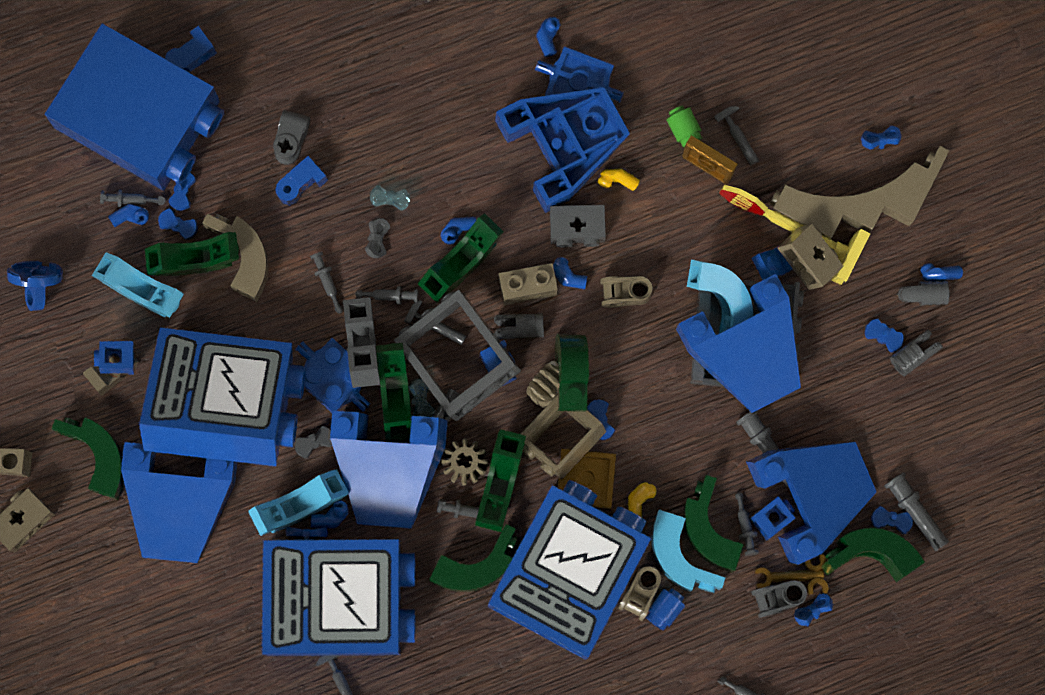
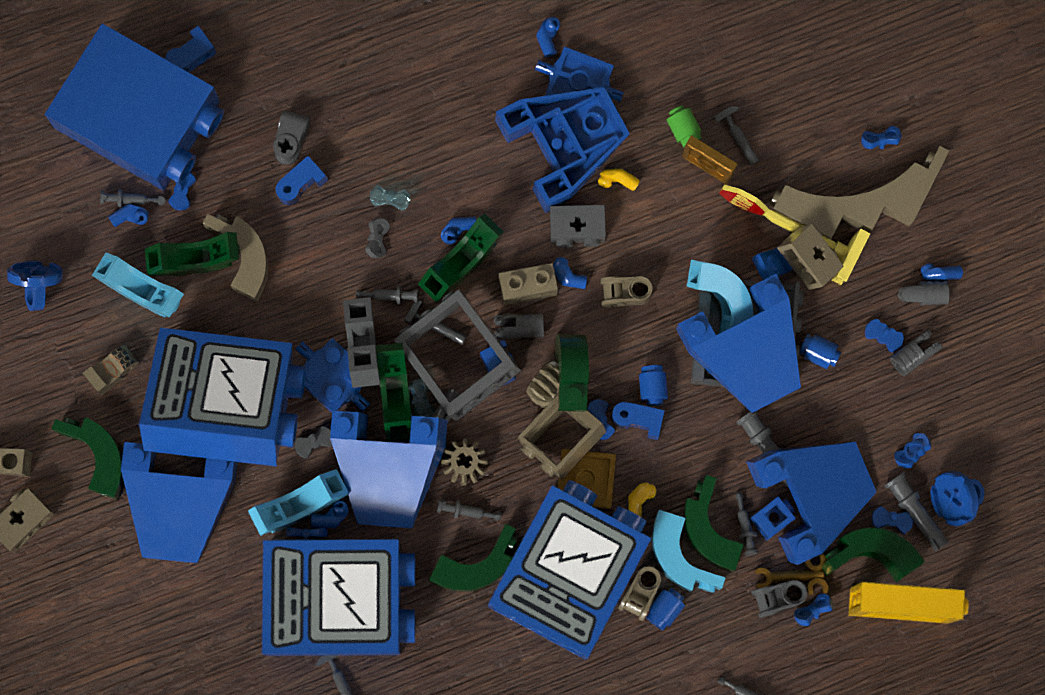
blue brick [94,341,134,375] -> none
blue piece [158,208,198,240] -> none
dark grey piece [310,252,344,314] -> none
dark green arch [475,429,526,532] -> none
none -> blue leg [612,402,664,440]
none -> blue brick [639,365,668,406]
none -> blue brick [799,334,841,369]
none -> yellow window [848,583,968,623]
none -> blue piece [894,433,931,469]
none -> blue tile [930,471,984,527]

